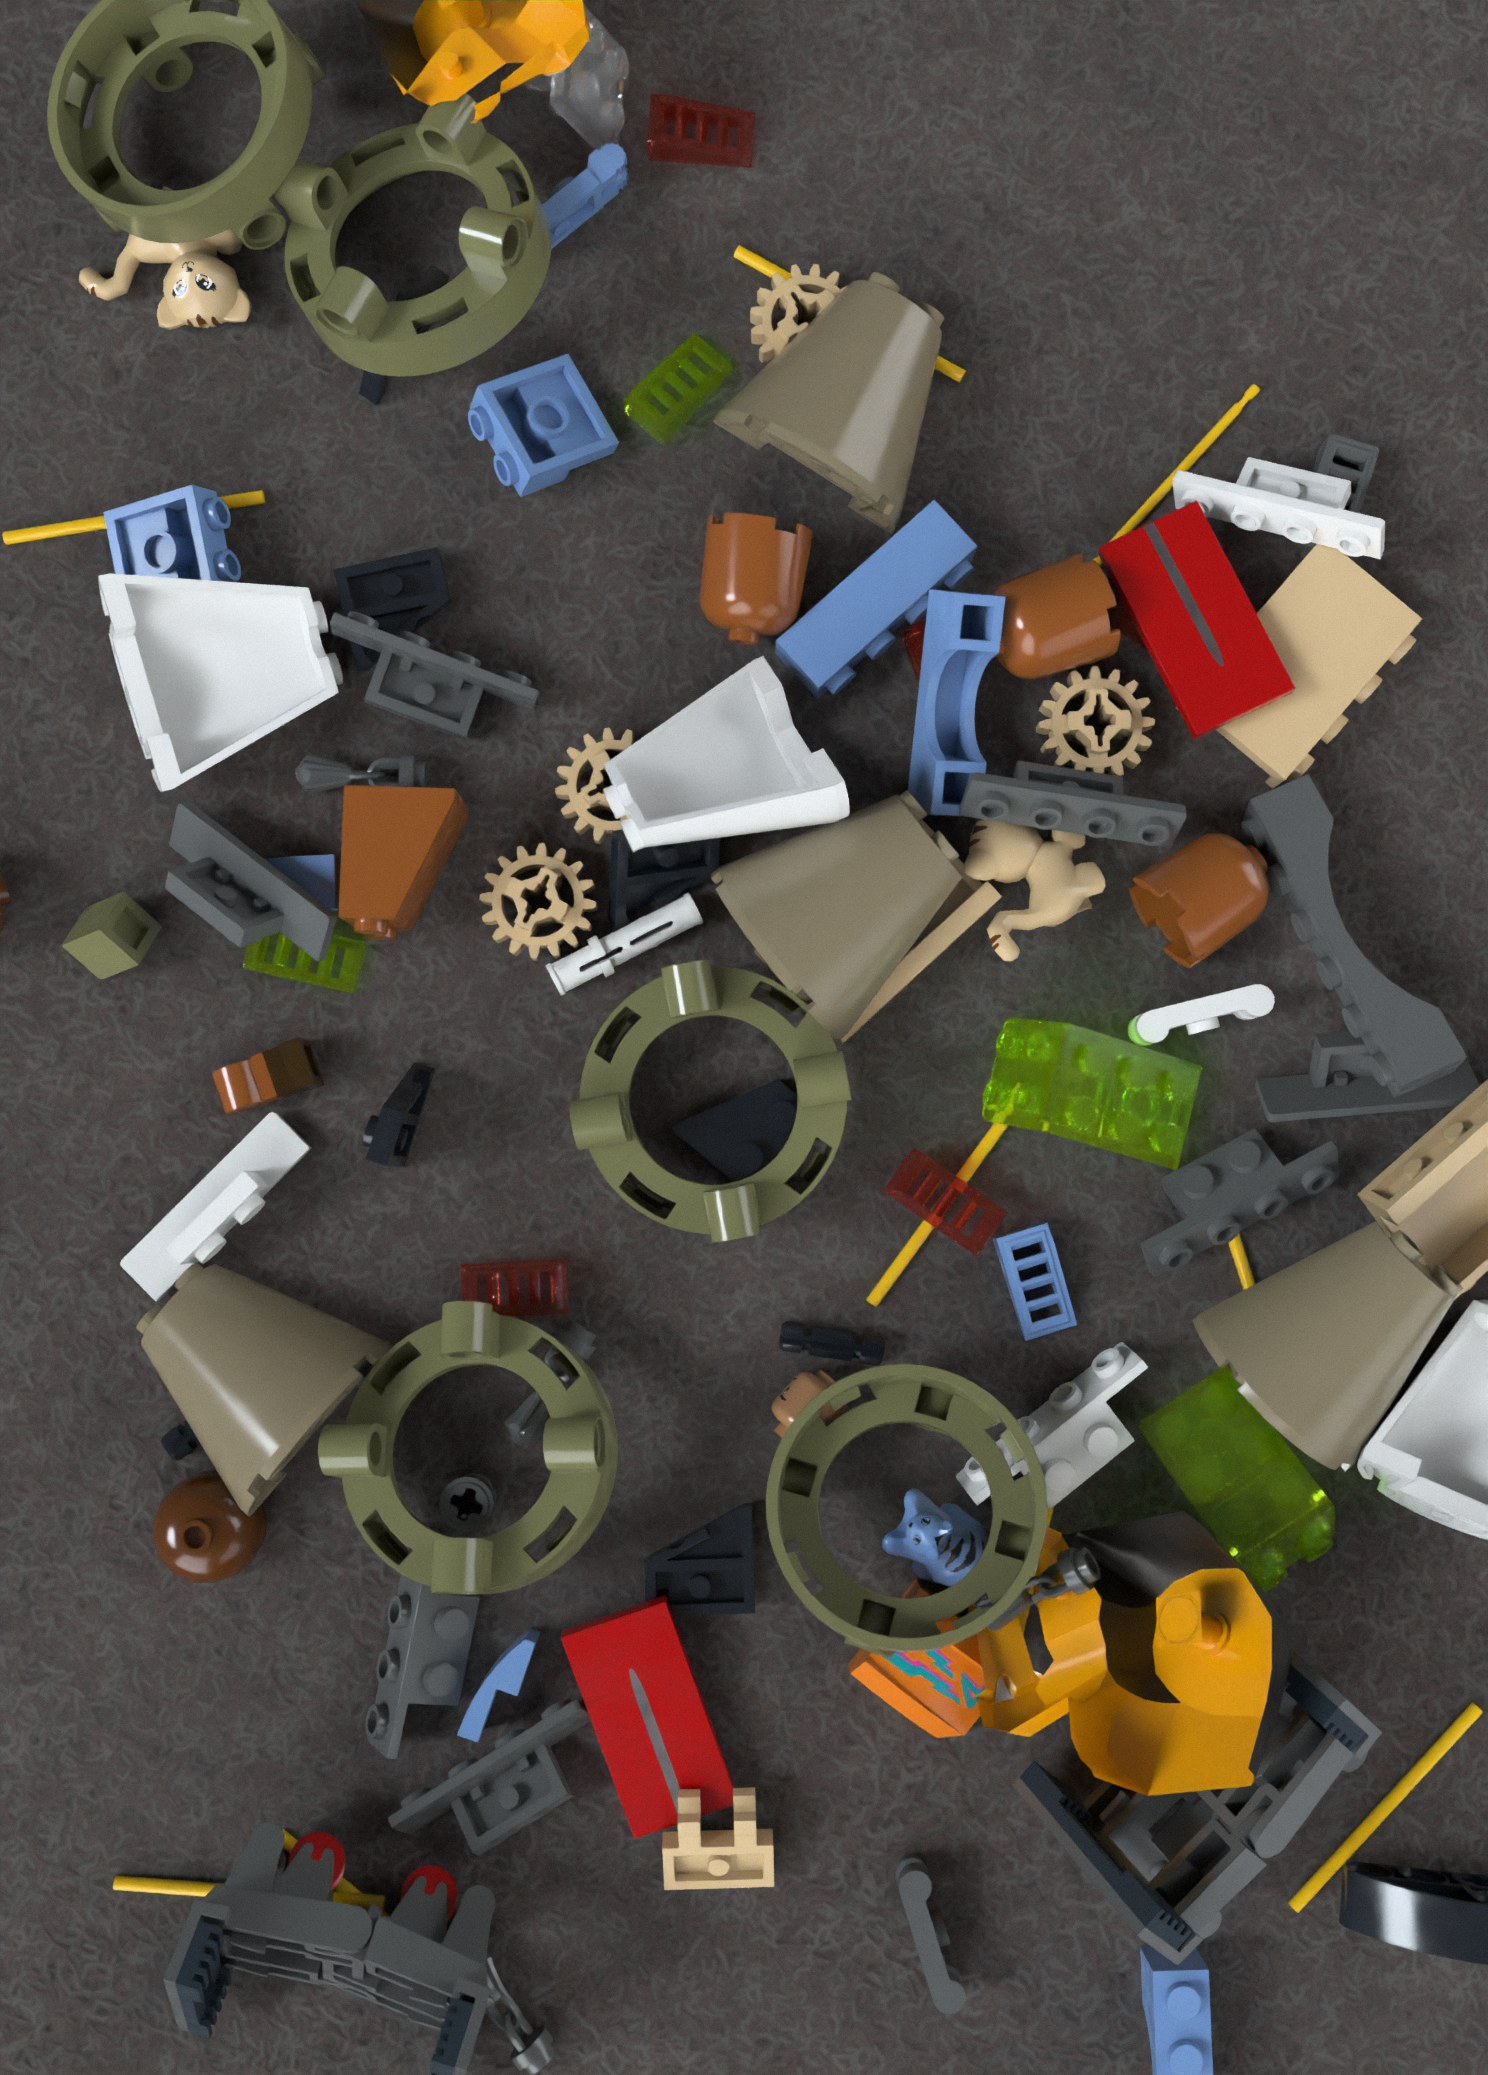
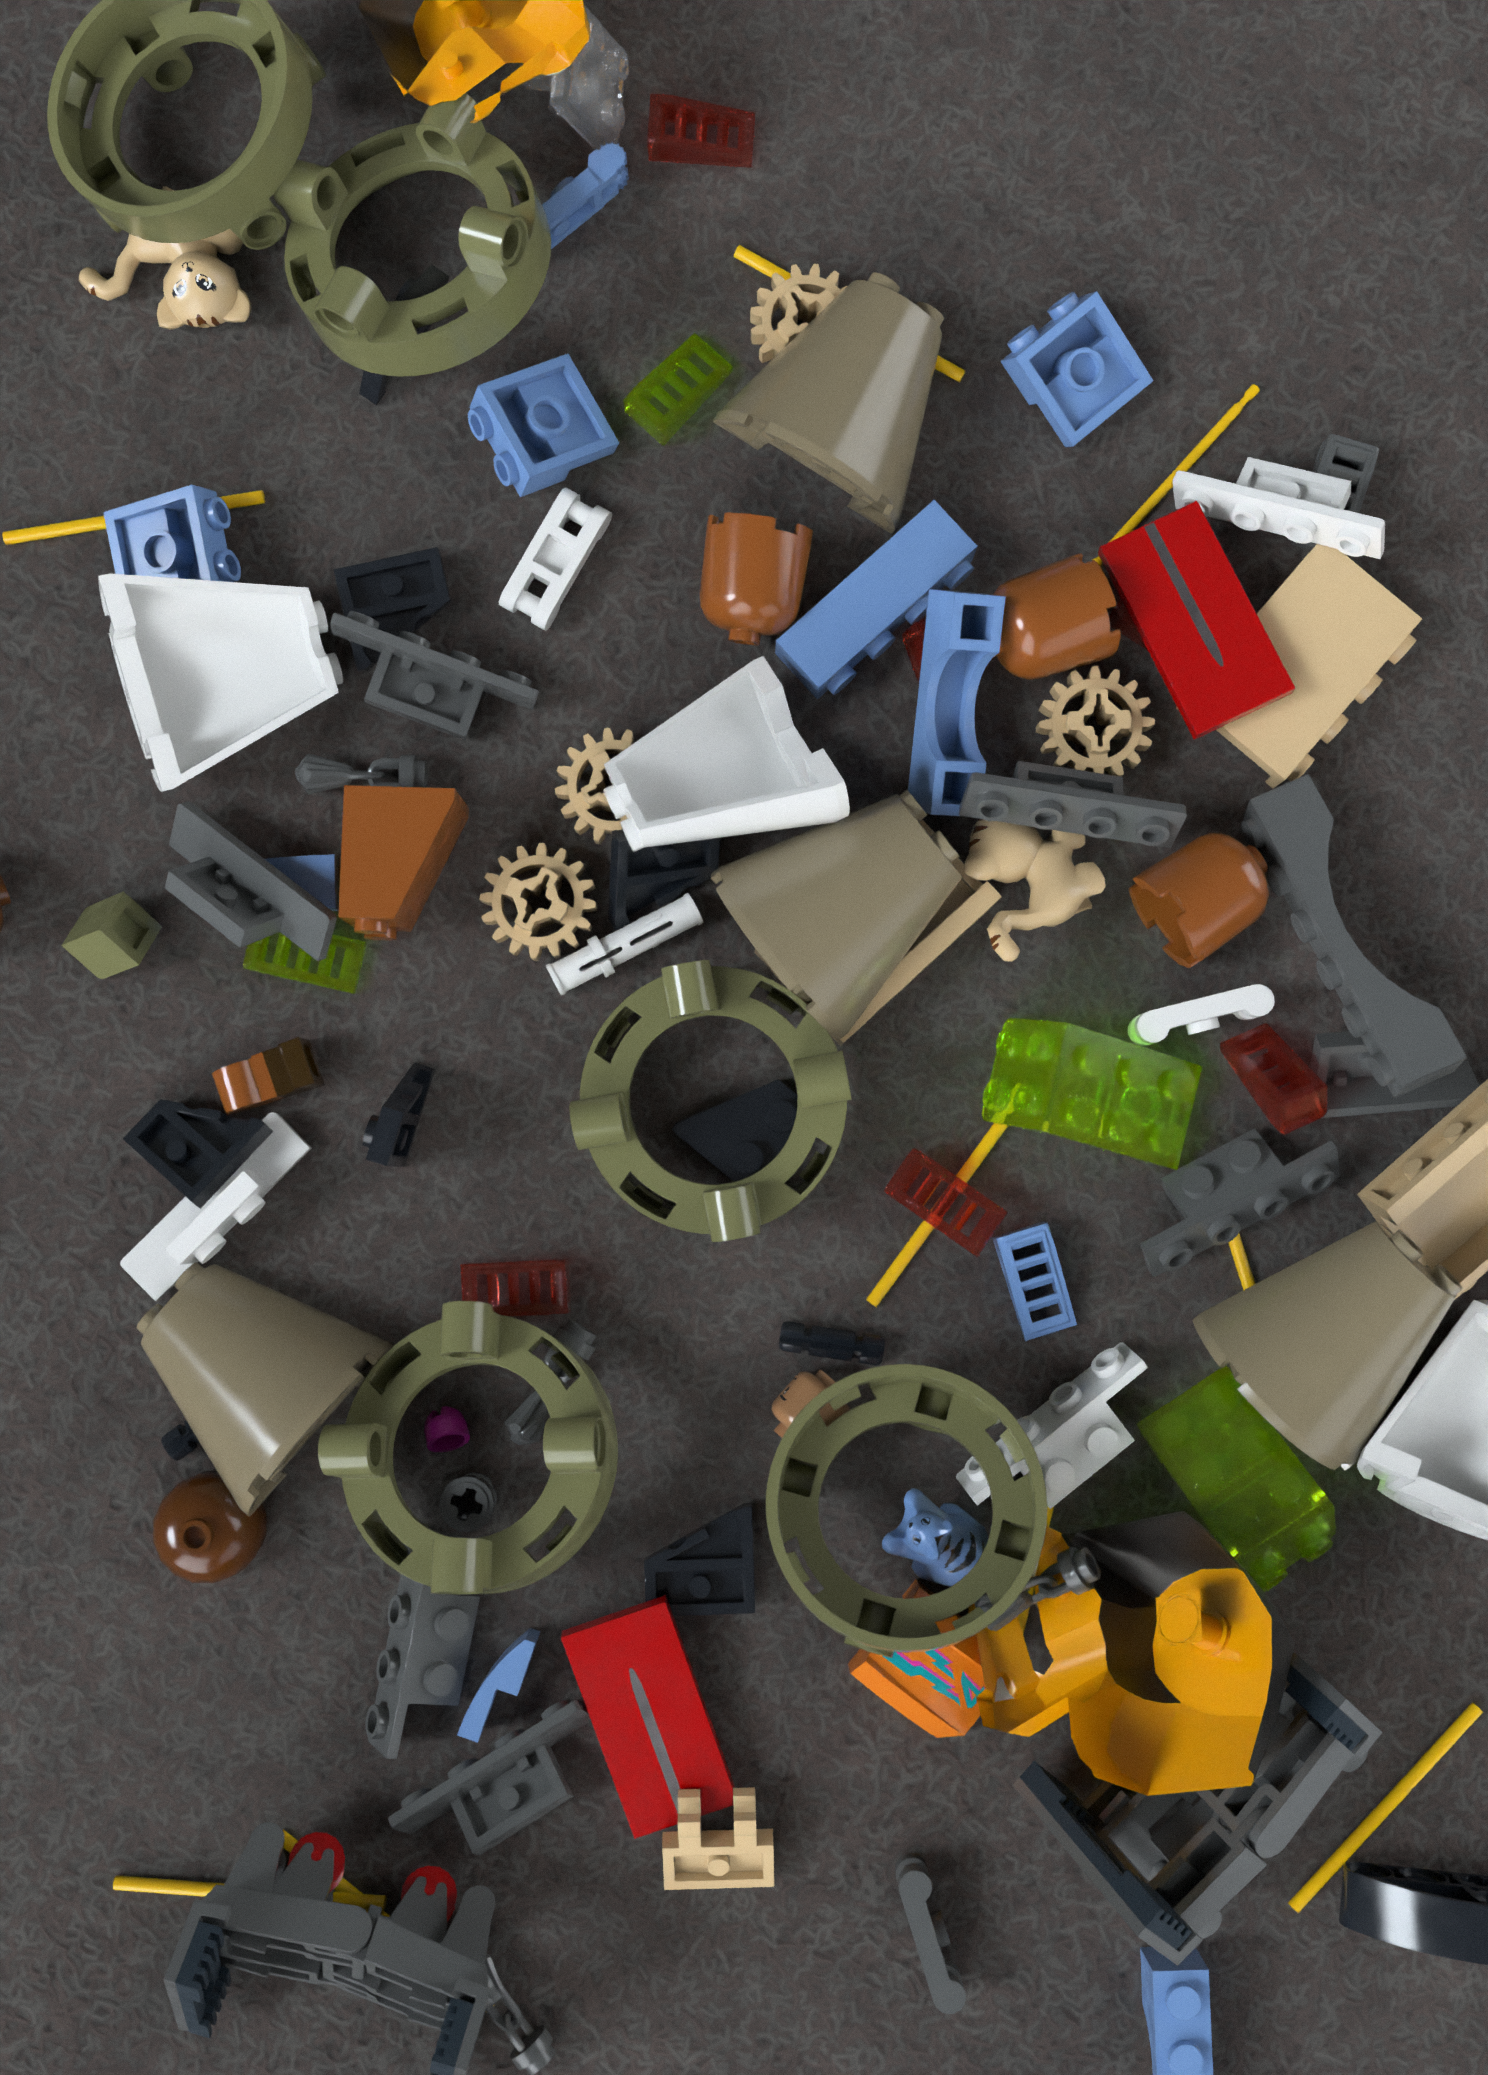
none -> black wing [123,1099,273,1209]
none -> magenta hinge [424,1406,470,1452]
none -> white plate [499,487,612,631]
none -> medium blue plate [1000,291,1153,447]
none -> clear red slope [1220,1023,1328,1135]

